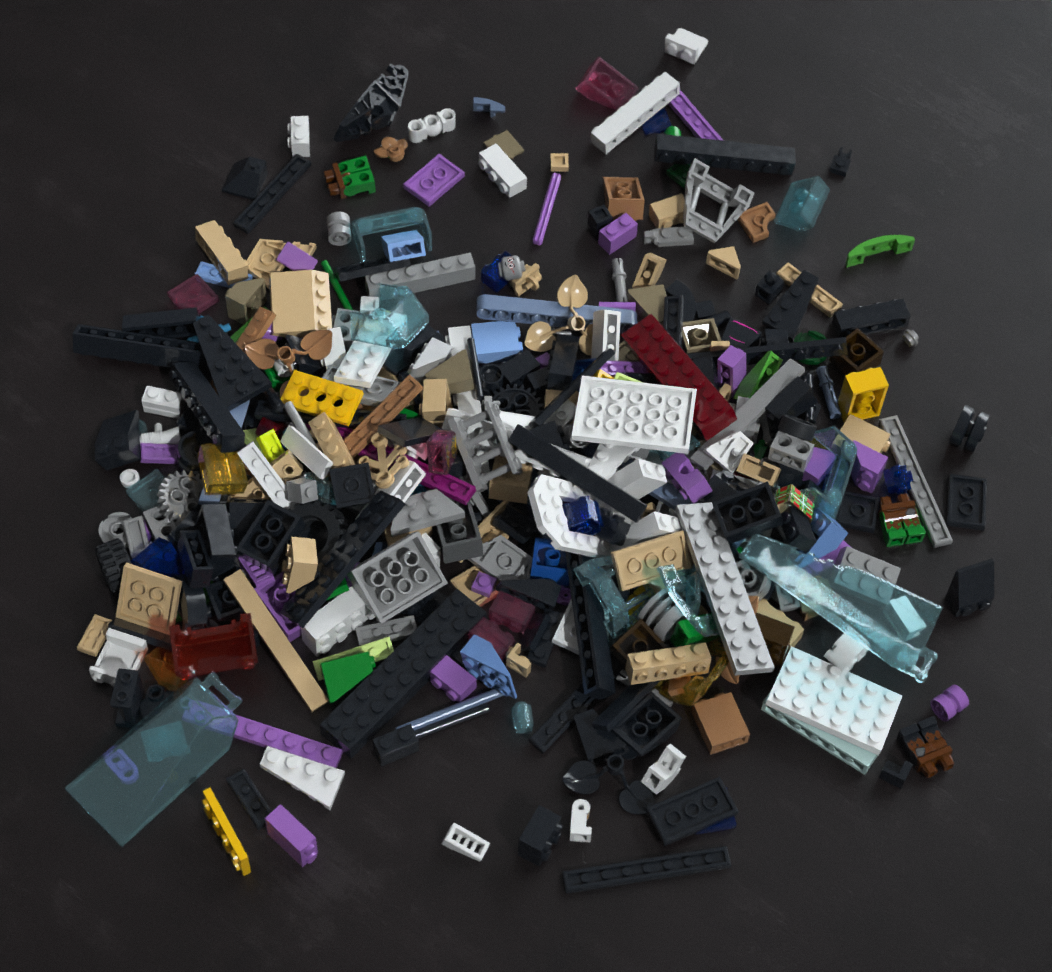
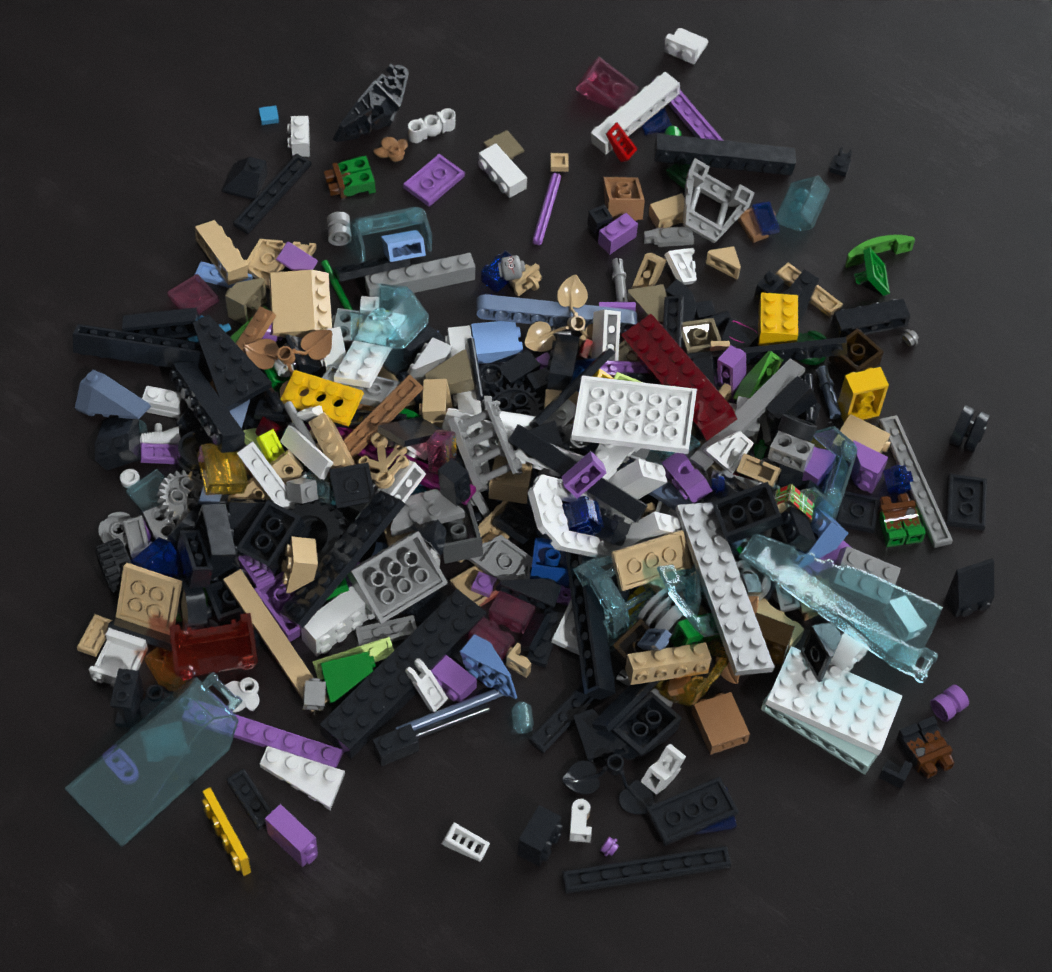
sand blue slope [473,97,505,117] -> none
none -> sand blue wedge [75,370,151,419]
none -> white plate [221,678,260,712]
none -> dark azure tile [259,106,279,125]
none -> white slope [296,405,323,422]
none -> light grey brick [302,678,326,711]
none -> white hinge [405,658,448,712]
none -> black slope [410,520,447,555]
none -> black brick [438,459,471,506]
none -> medium lavender brick [562,451,607,499]
none -> red tile [577,339,593,360]
none -> medium lavender plate [600,837,618,856]
none -> red slope [605,122,638,162]
none -> sand blue plate [637,629,672,651]
none -> white wing [664,248,697,285]
none -> clear blue plate [711,473,725,495]
none -> tile [740,574,763,595]
none -> clear blue tile [752,201,780,236]
none -> yellow brick [758,293,798,346]
none -> black slope [801,622,842,682]
none -> green tile [855,247,890,296]

